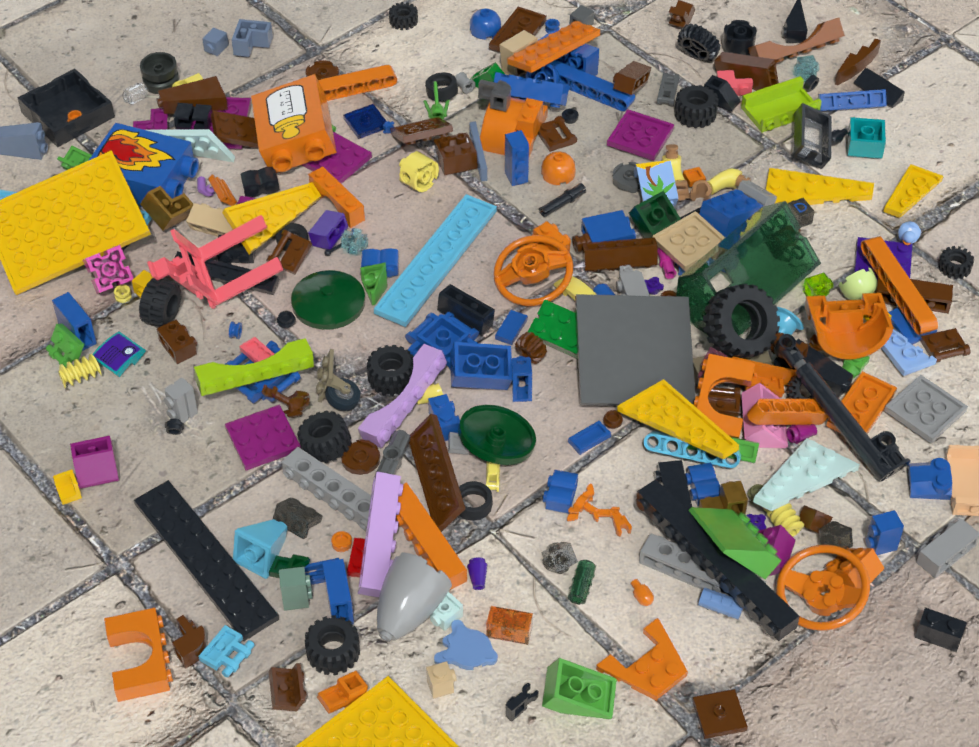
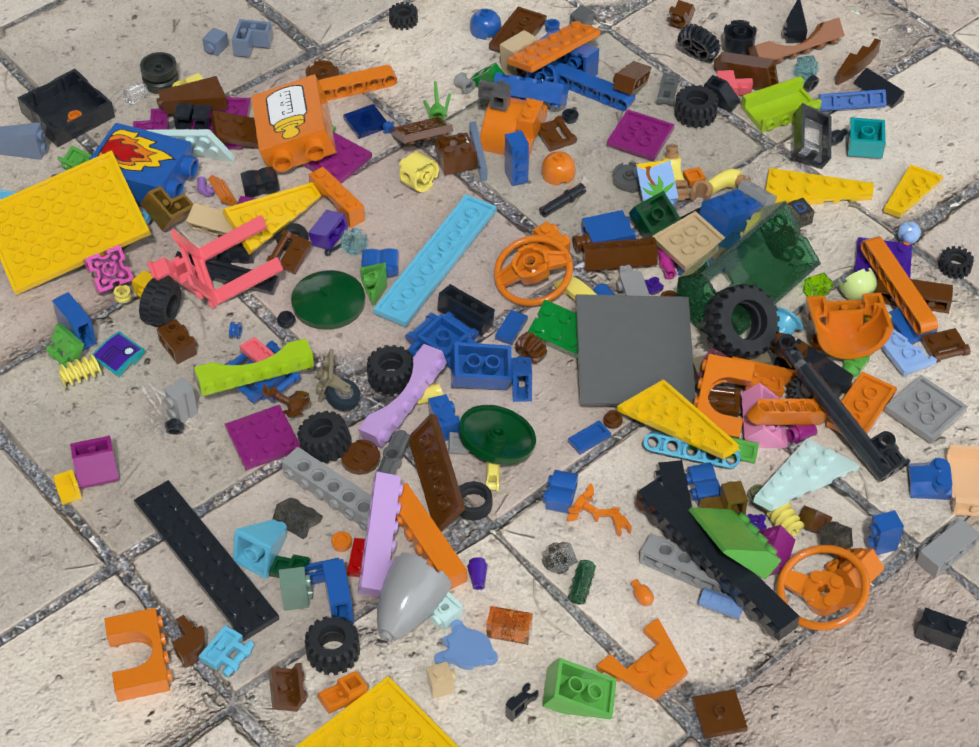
black tyre [425,72,458,101] -> none

